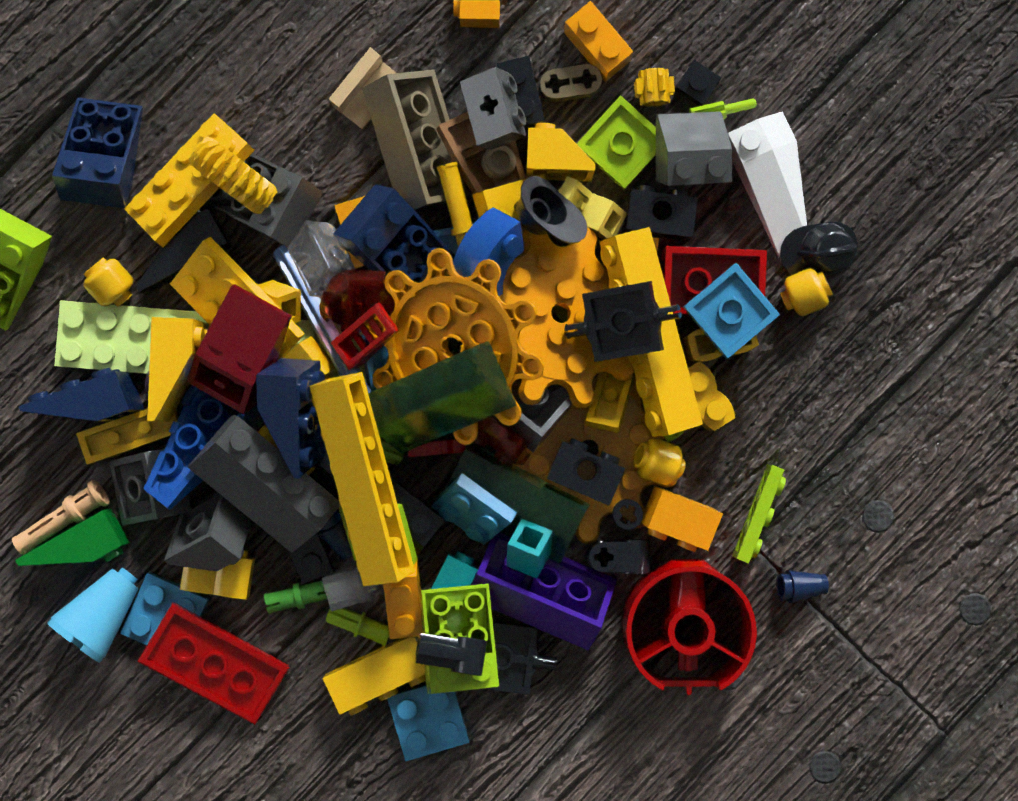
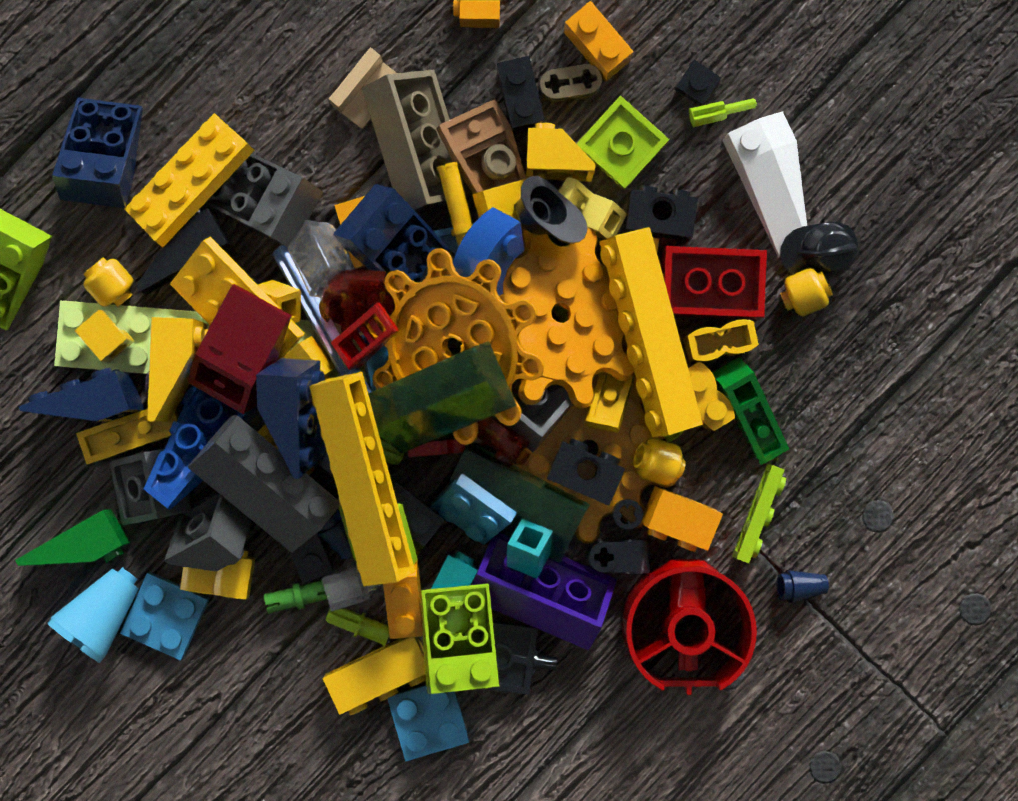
light nougat pin [12,479,110,555] -> none
red tile [138,602,289,725] -> none
yellow gear [188,137,277,214] -> none
black piece [415,633,487,676] -> none
dark grey brick [460,67,526,150] -> none
black plate [565,281,682,362] -> none
yellow gear [634,68,675,107] -> none
dark grey slope [656,111,732,186] -> none
dark azure plate [682,263,780,359] -> none
none -> yellow panel [74,310,134,363]
none -> green slope [712,357,789,465]

